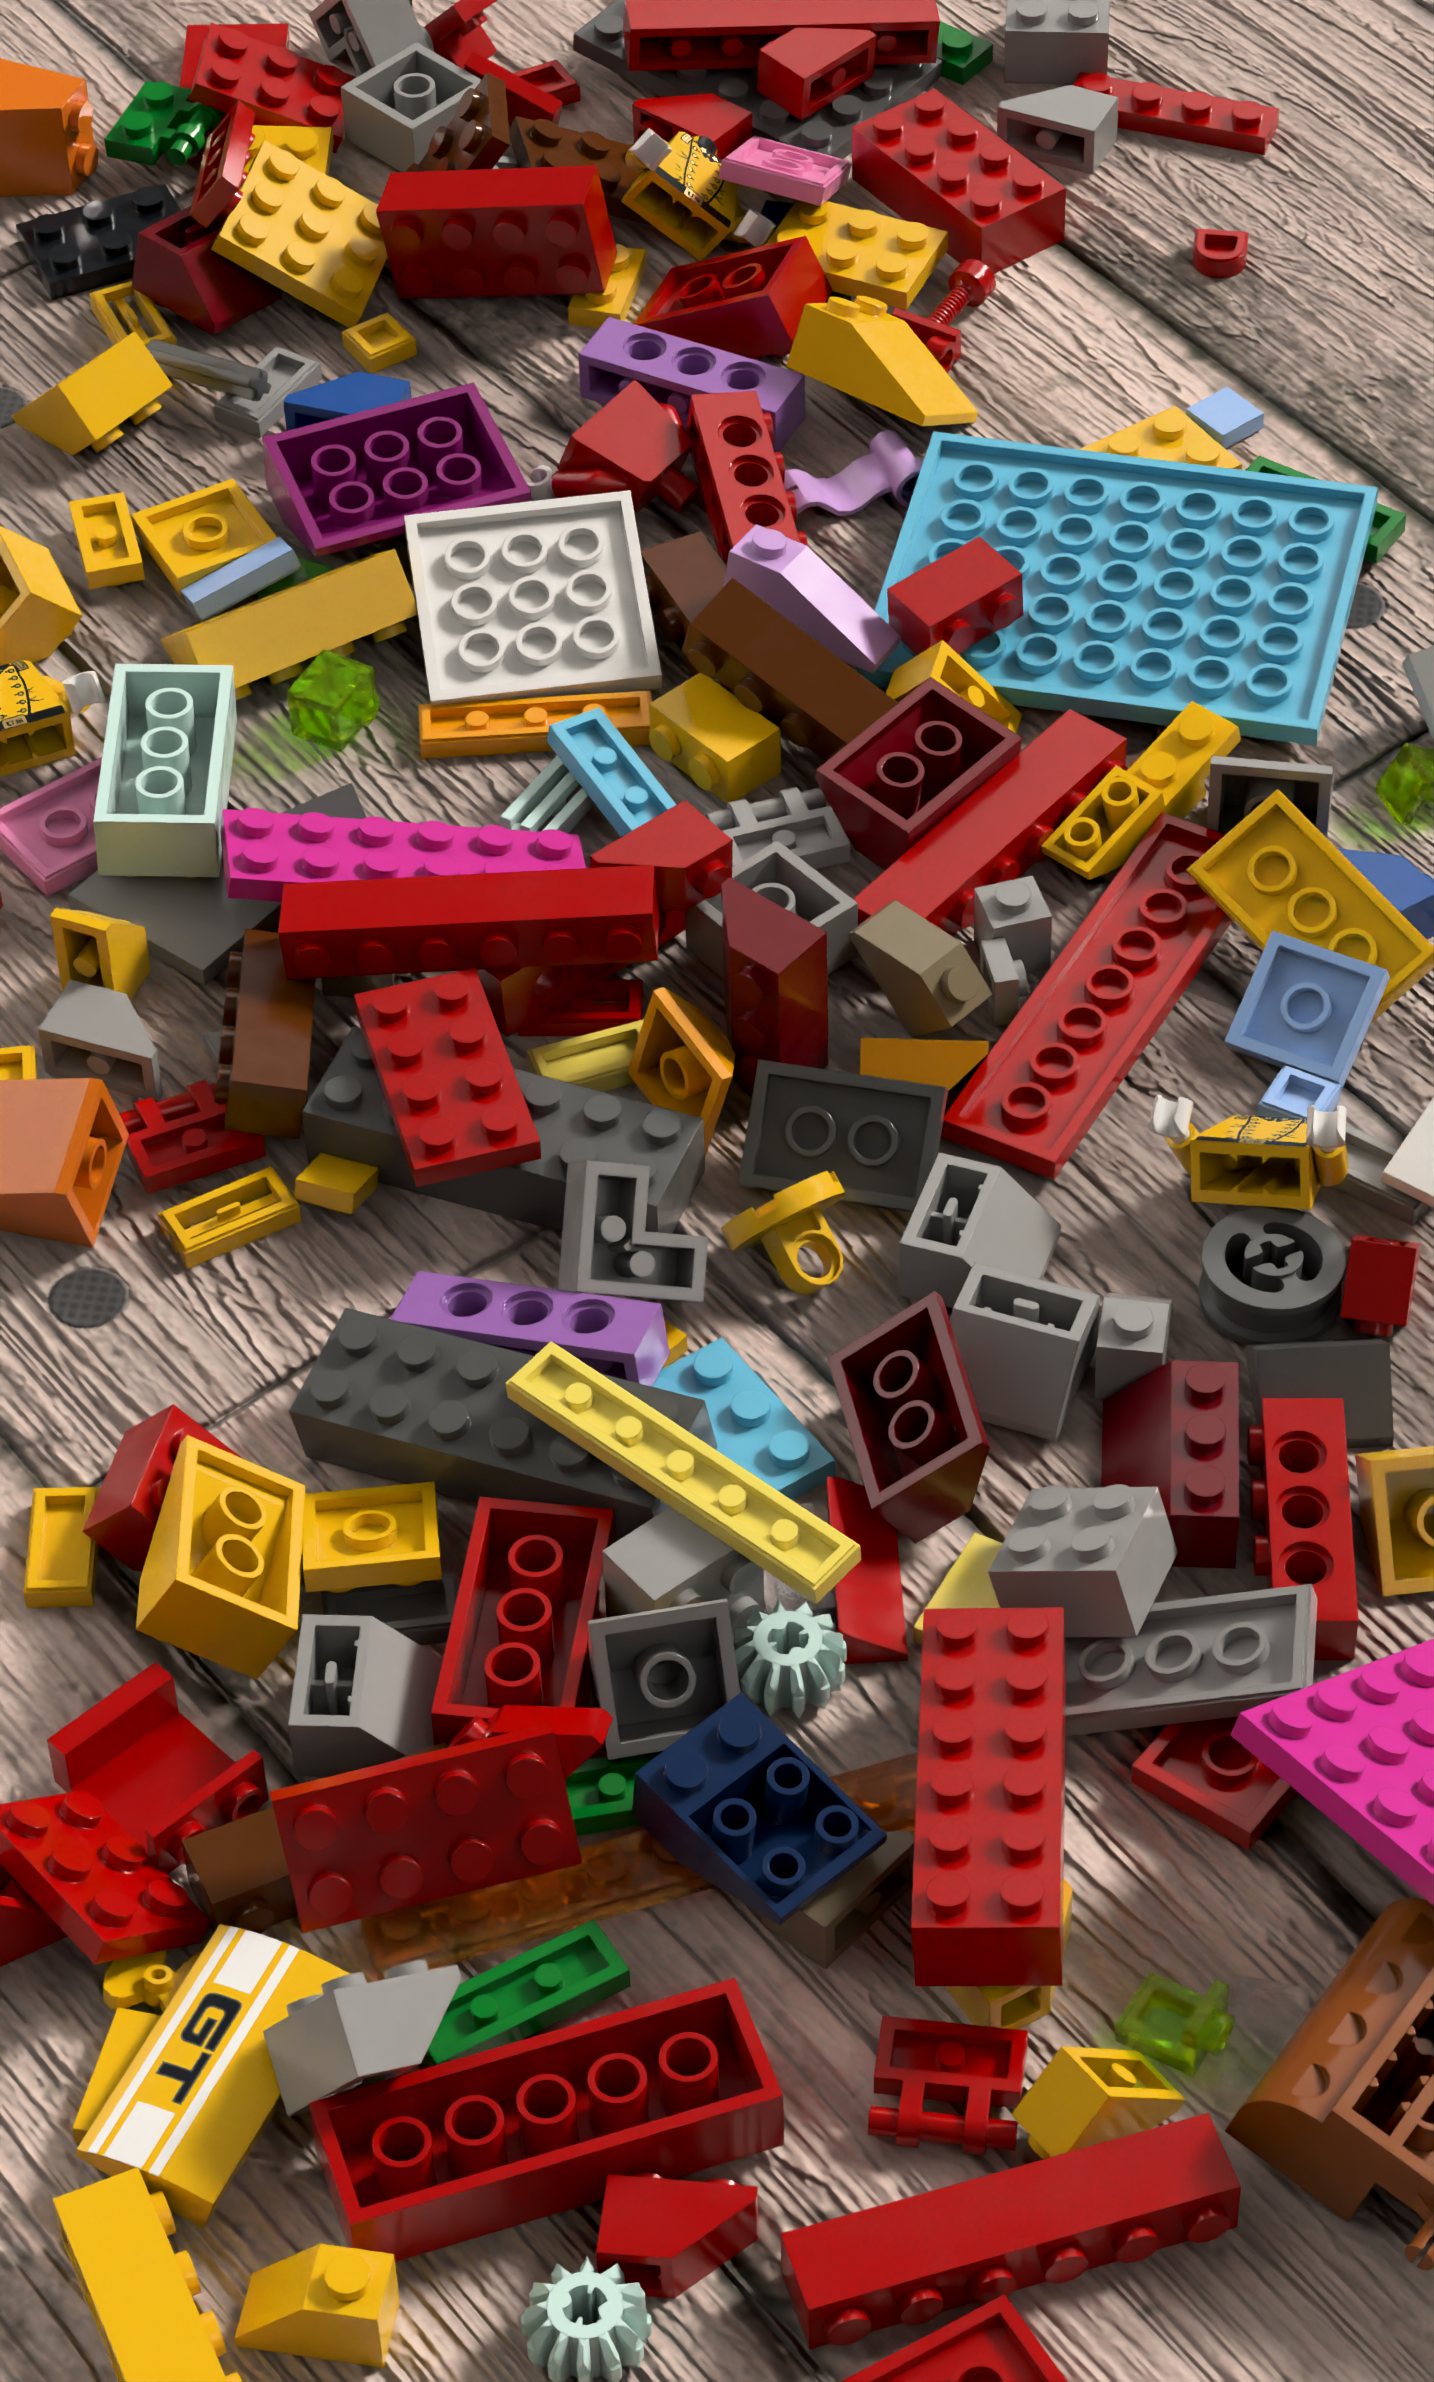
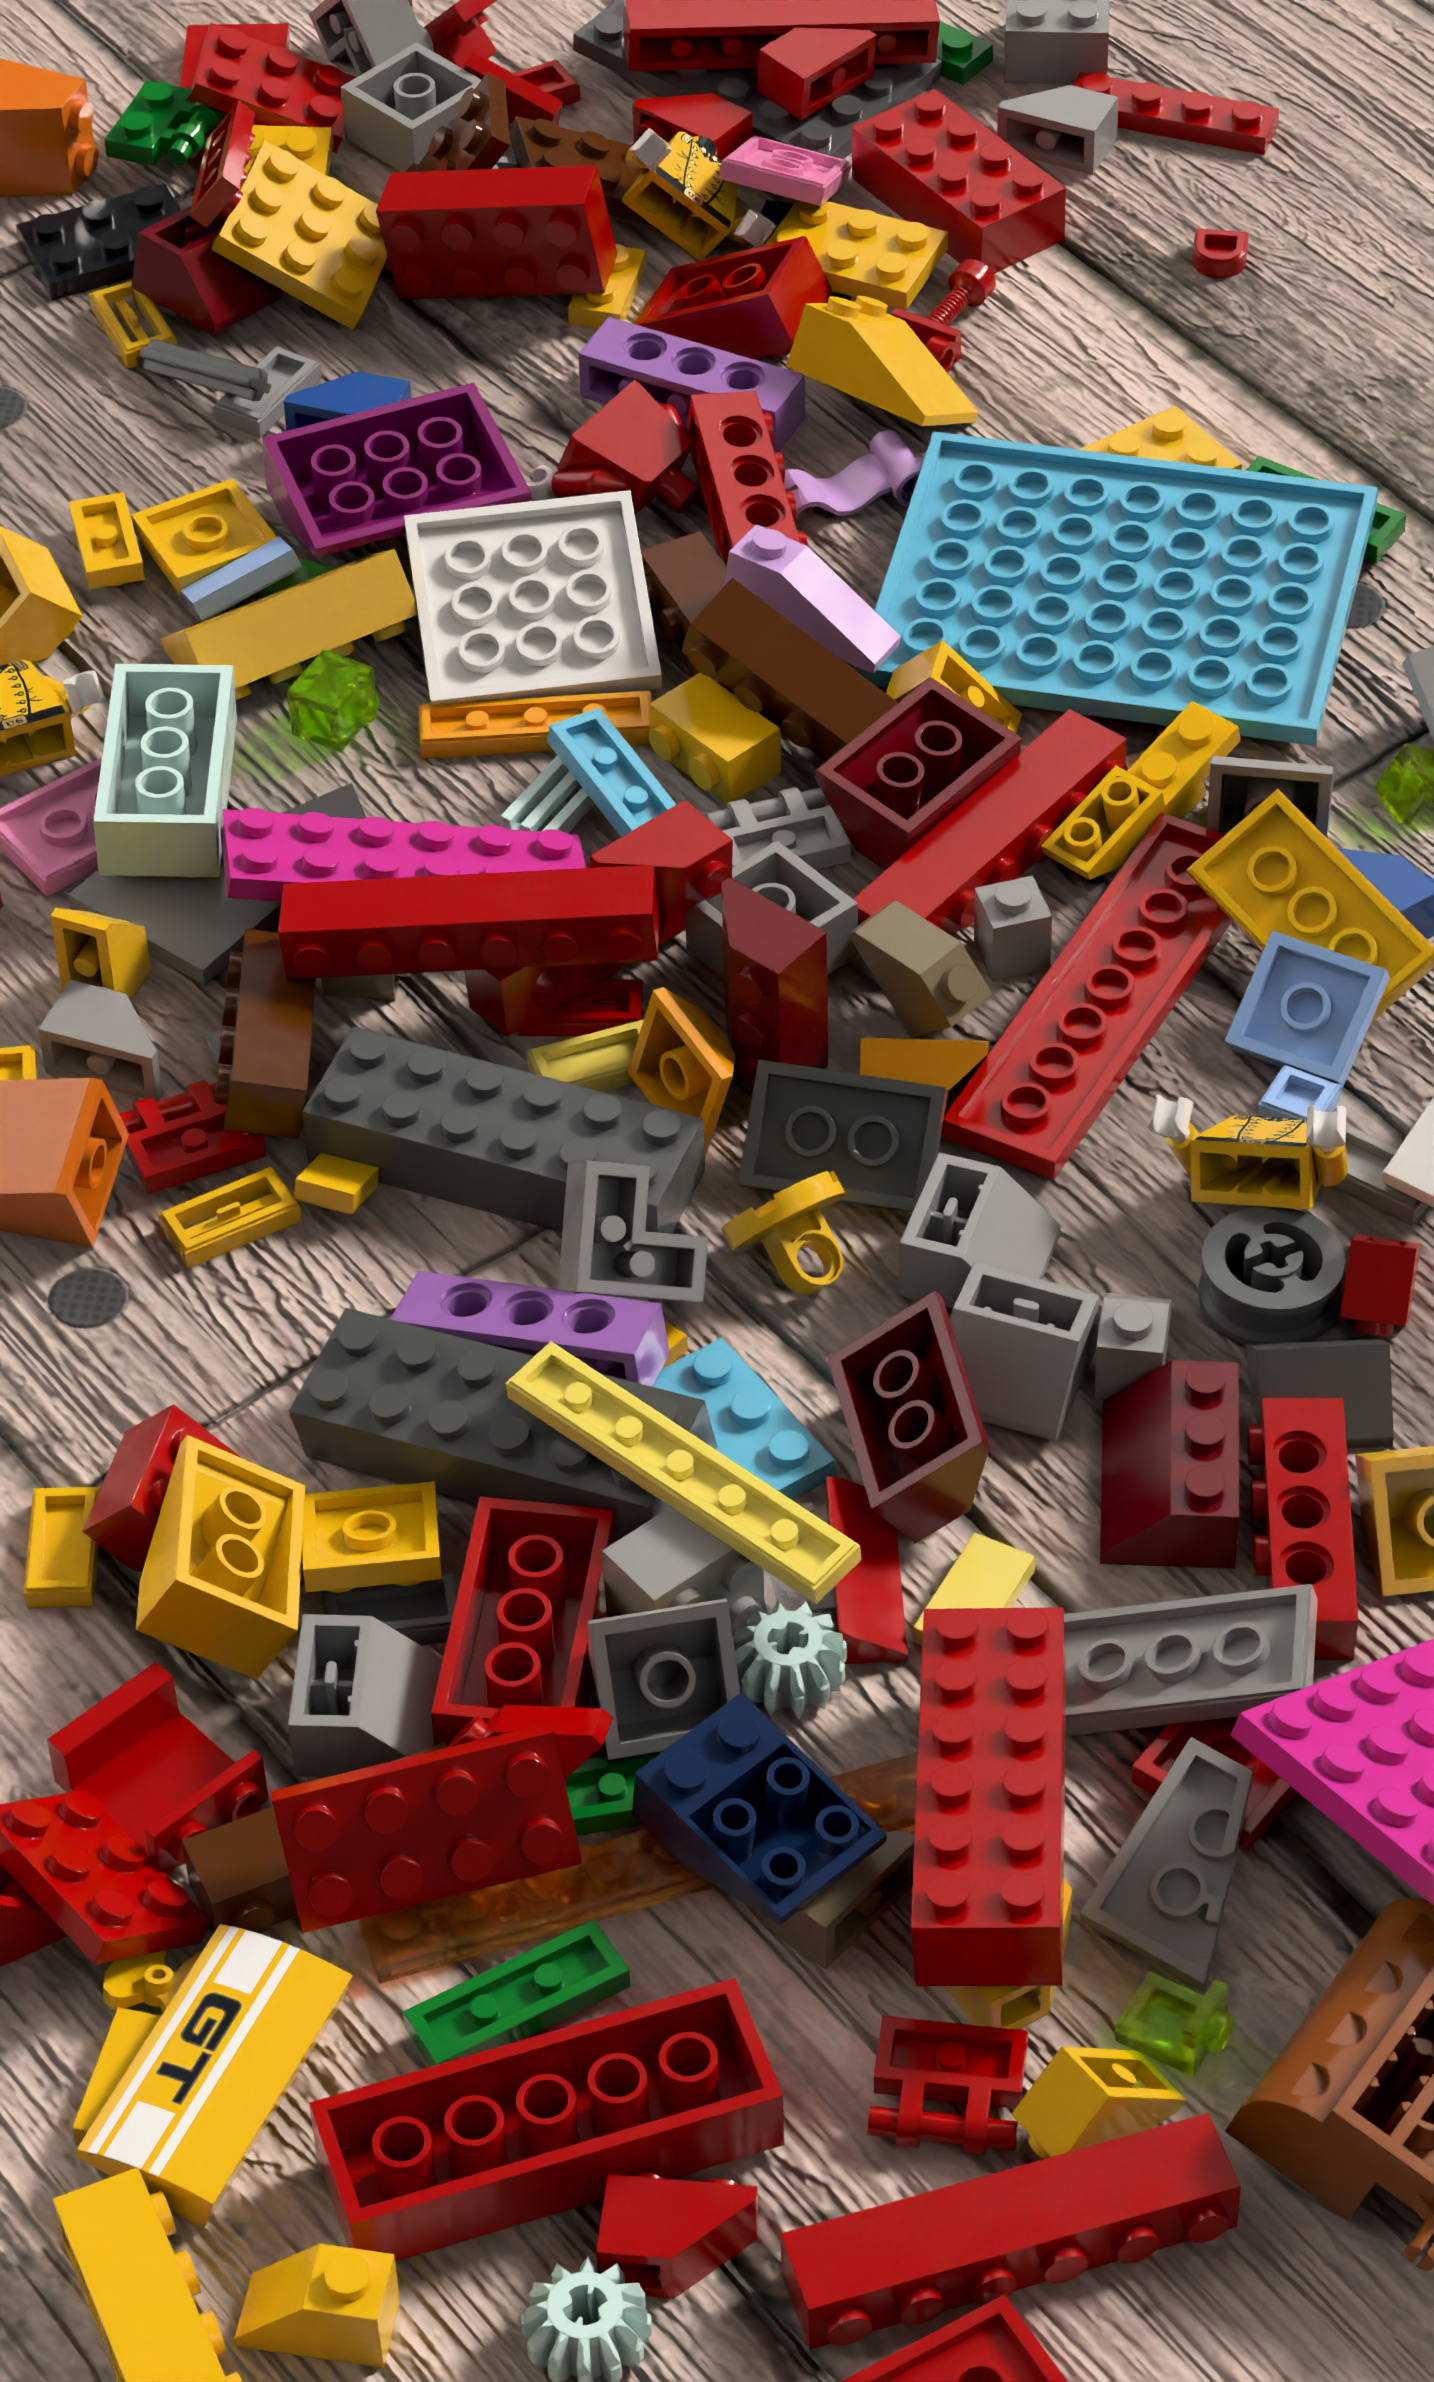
yellow slope [12,331,173,456] -> none
light grey slope [263,1960,462,2117] -> none
yellow tile [342,312,417,374] -> none
red plate [354,968,541,1187] -> none
red brick [887,537,1023,655] -> none
light grey plate [980,937,1028,1026] -> none
light grey brick [988,1484,1178,1637] -> none
light blue tile [1186,386,1264,449] -> none
none -> light grey wing [1080,1737,1253,1993]

